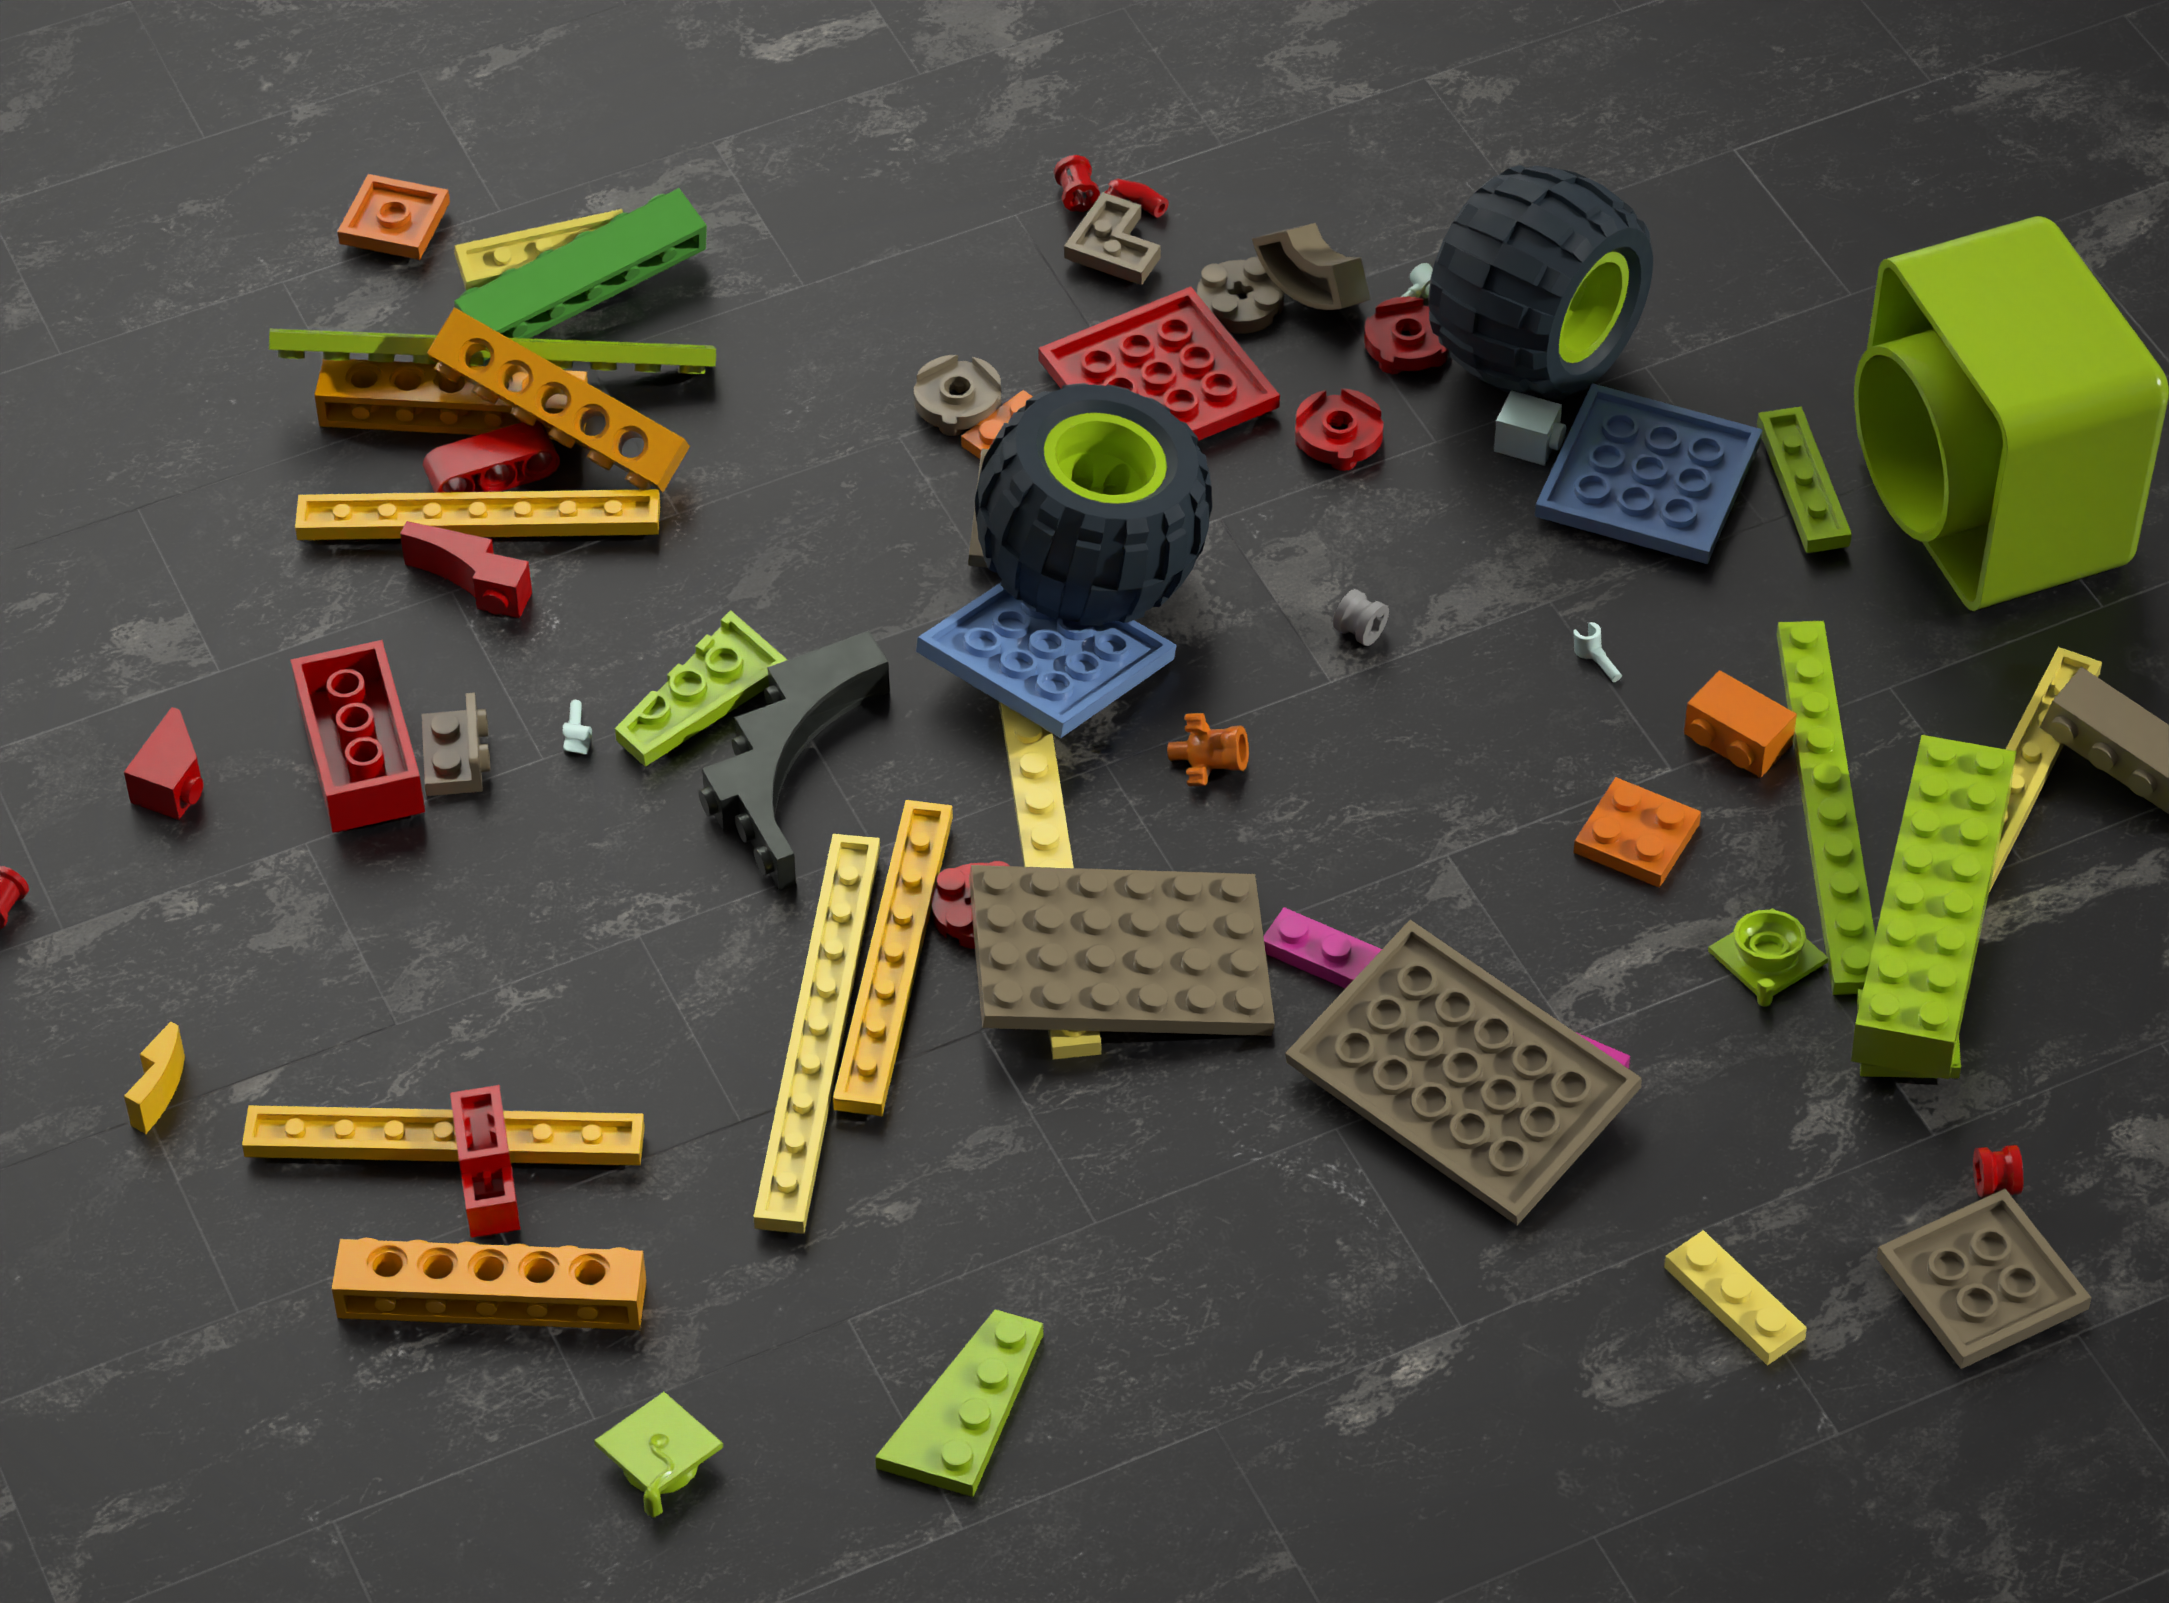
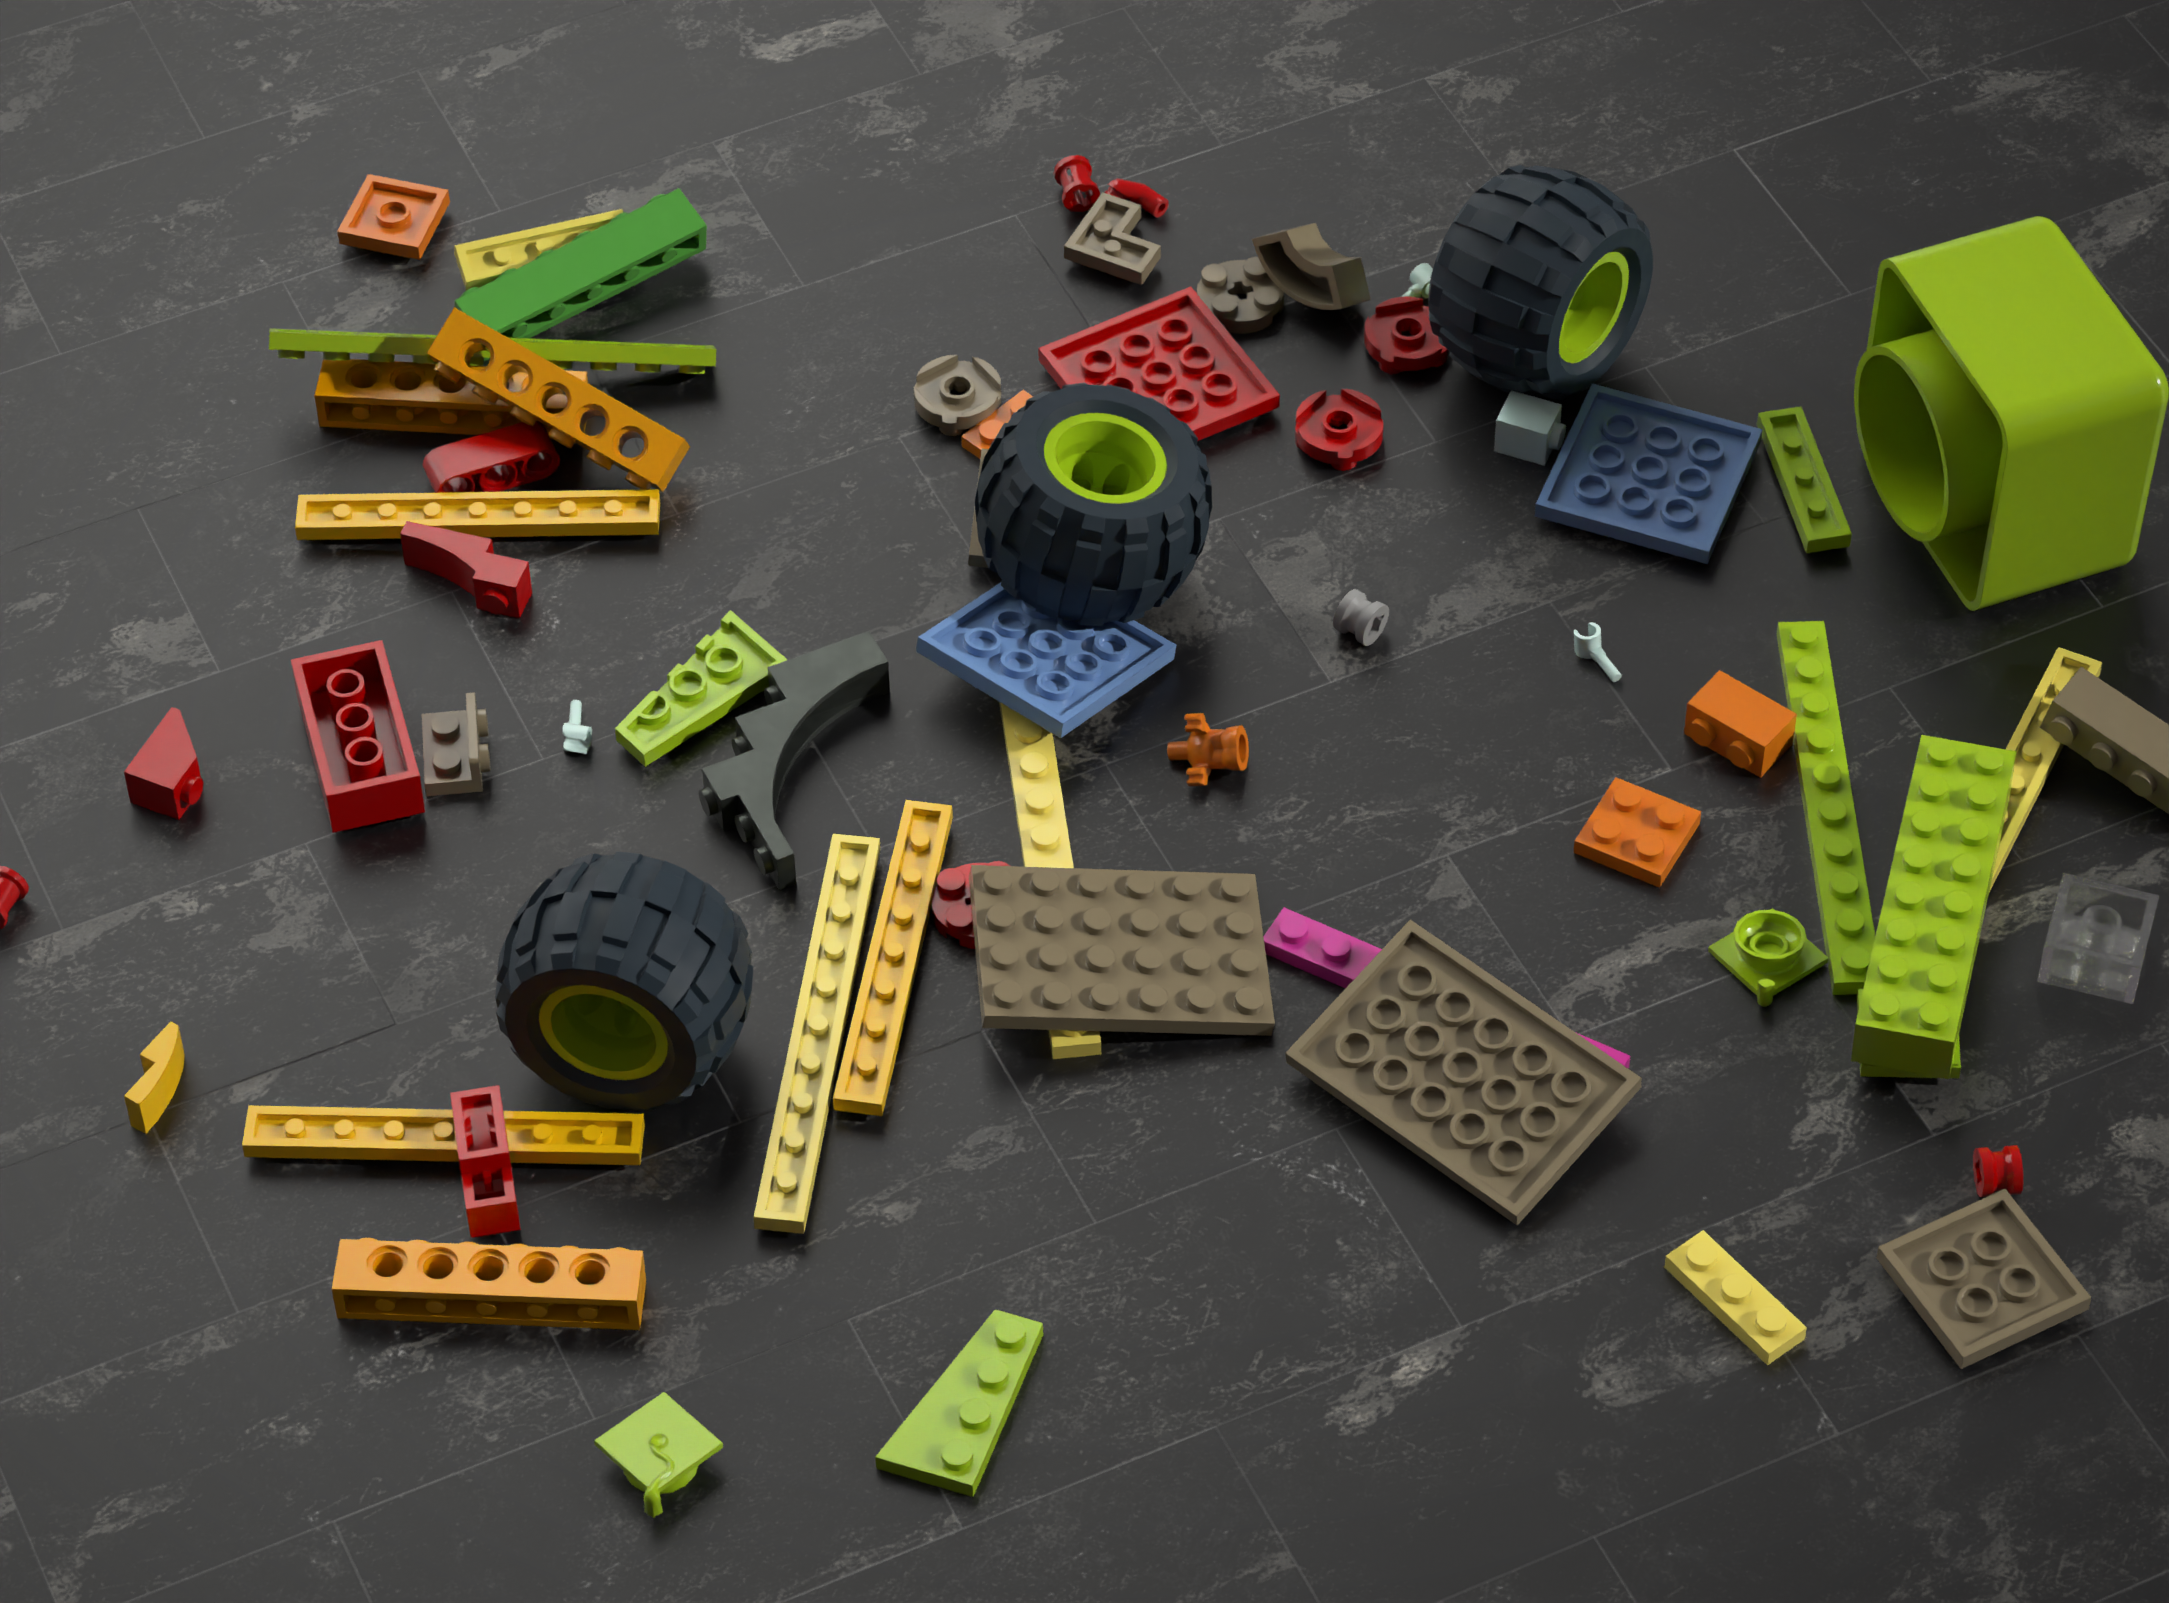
none -> black wheel [495,851,754,1111]
none -> clear brick [2037,873,2159,1004]

